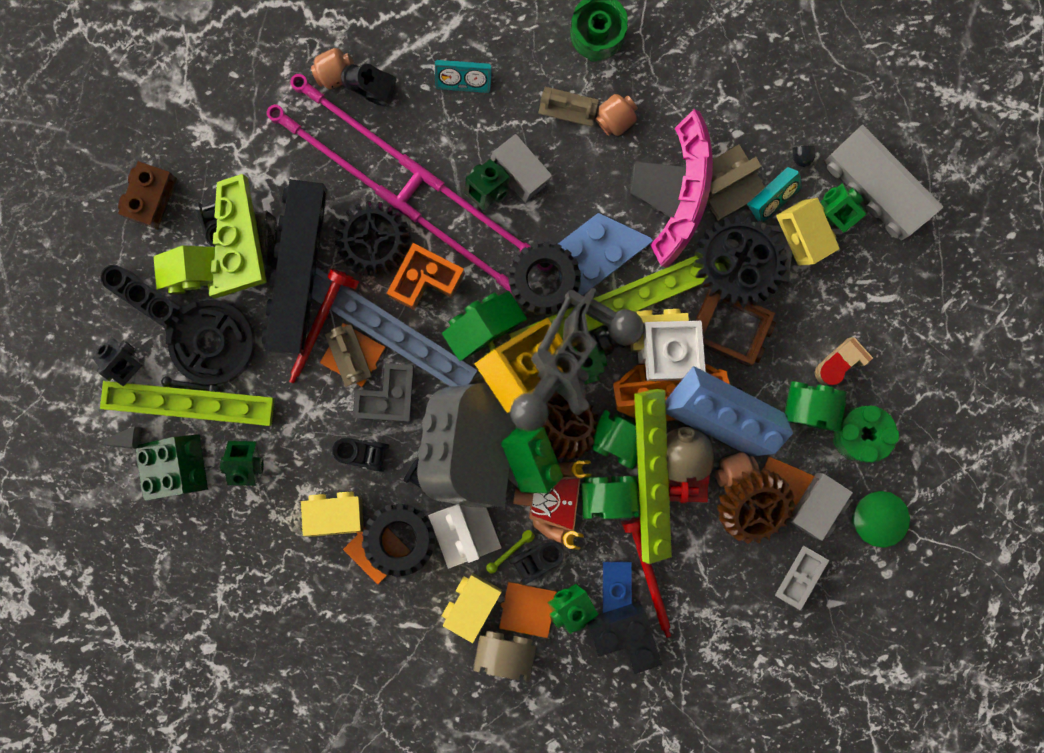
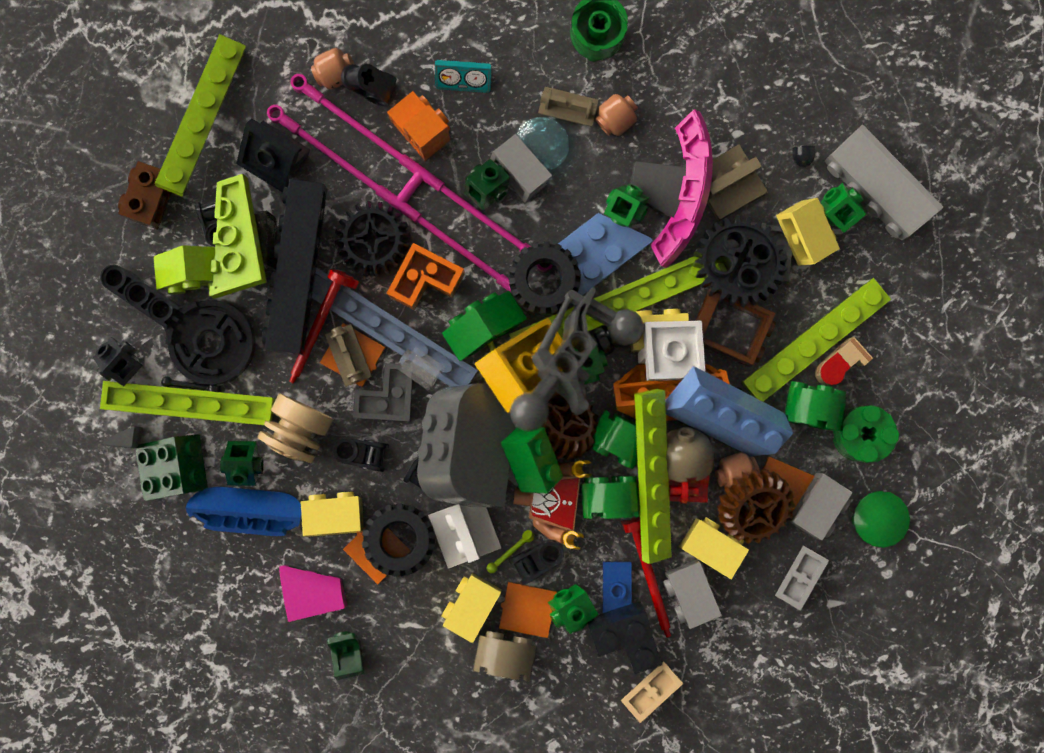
teal slope [747,167,802,223] -> none
none -> lime plate [155,34,246,197]
none -> blue brick [185,487,302,536]
none -> black bracket [236,118,310,192]
none -> tan wheel [257,393,334,463]
none -> dark pink slope [279,565,347,622]
none -> dark green bracket [327,631,365,680]
none -> orange brick [387,91,450,161]
none -> clear brick [399,346,445,391]
none -> clear light blue dish [516,117,569,172]
none -> green brick [604,184,649,227]
none -> tan hinge [621,661,684,723]
none -> light grey brick [663,560,722,629]
none -> light yellow brick [679,517,749,579]
none -> lime plate [741,278,891,402]

